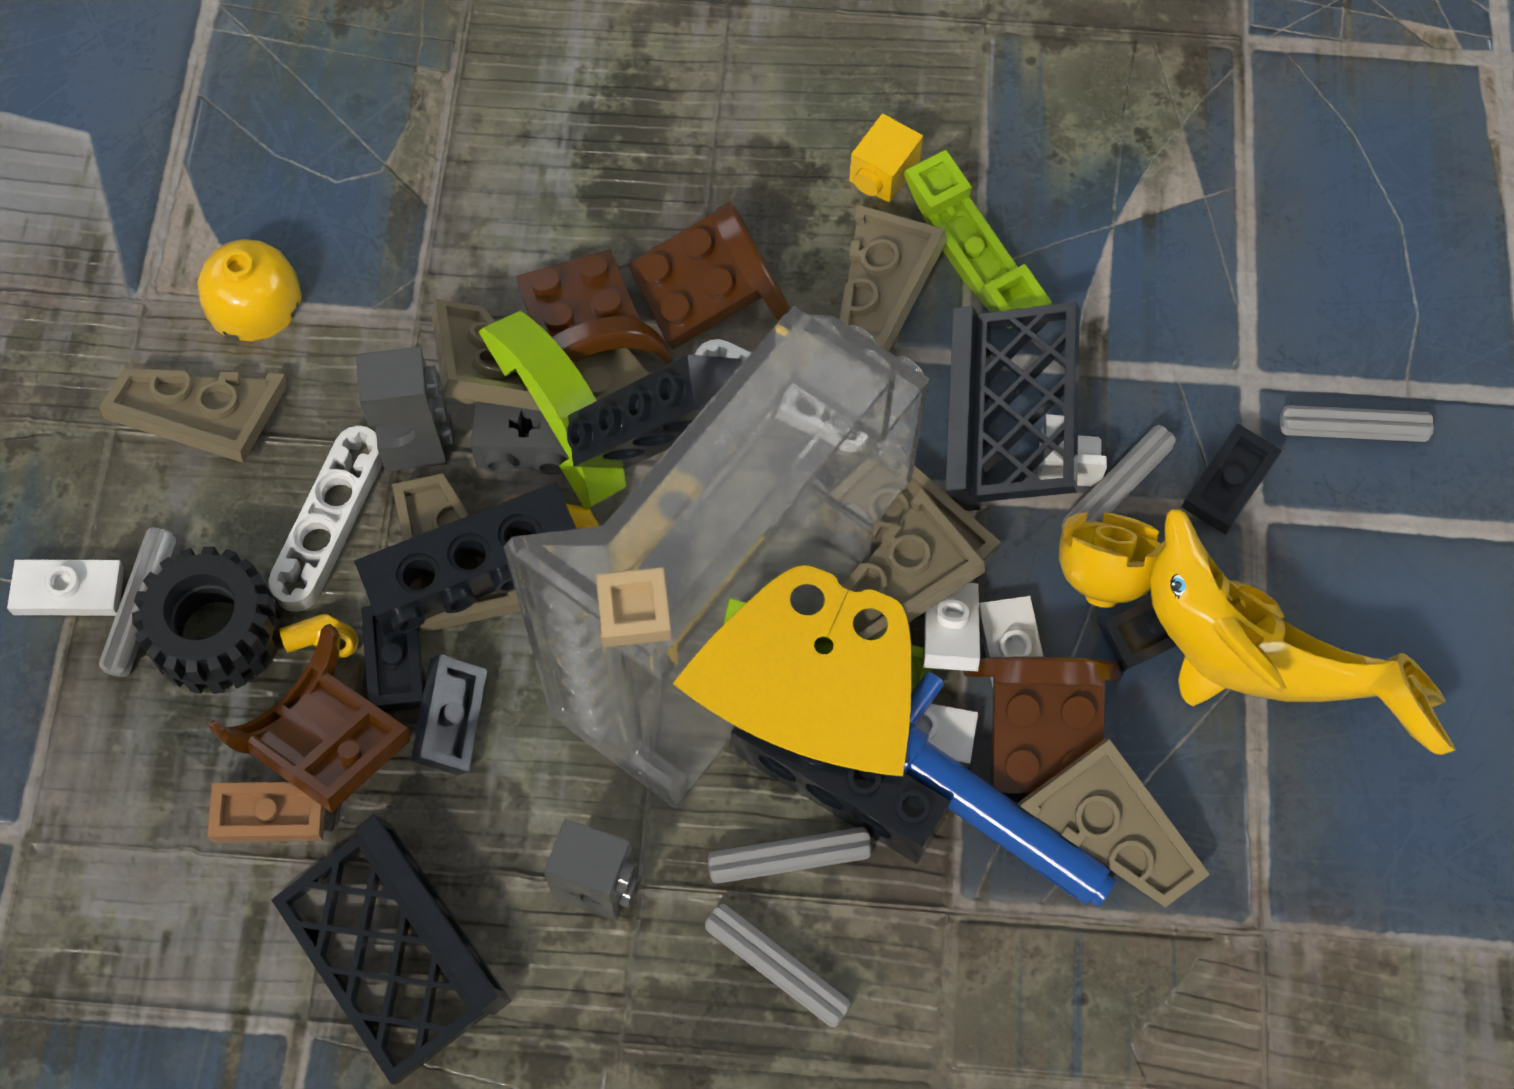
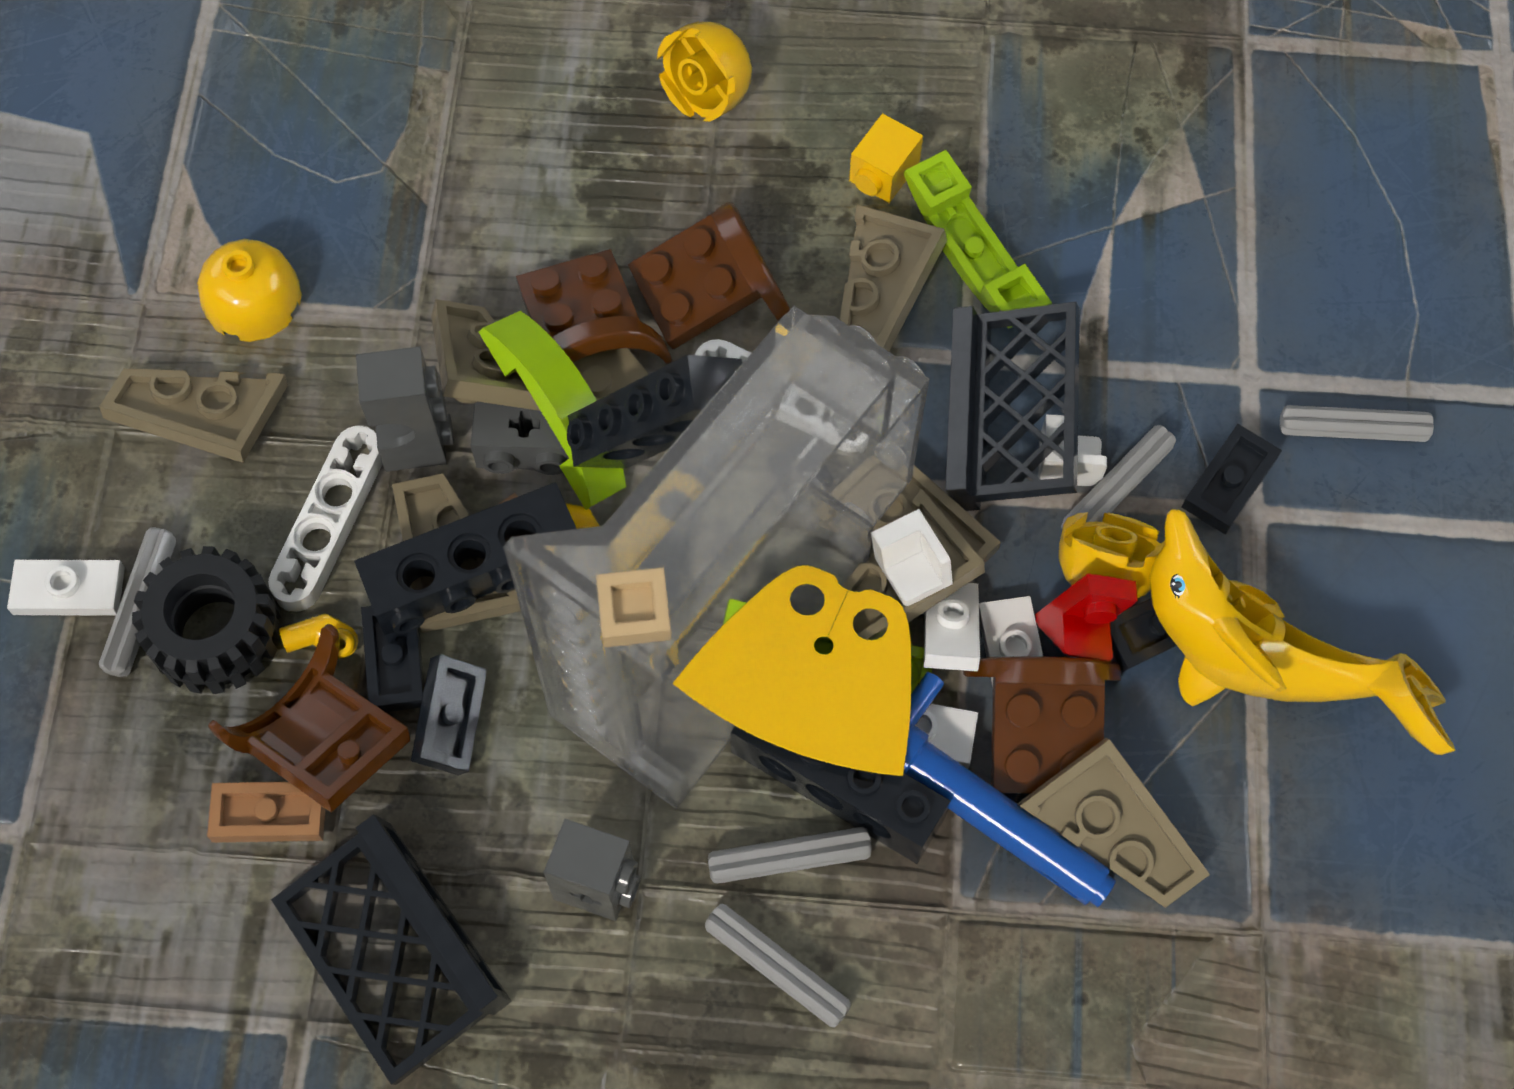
none -> yellow cylinder [657,22,752,122]
none -> white panel [871,509,953,606]
none -> red slope [1035,573,1138,661]

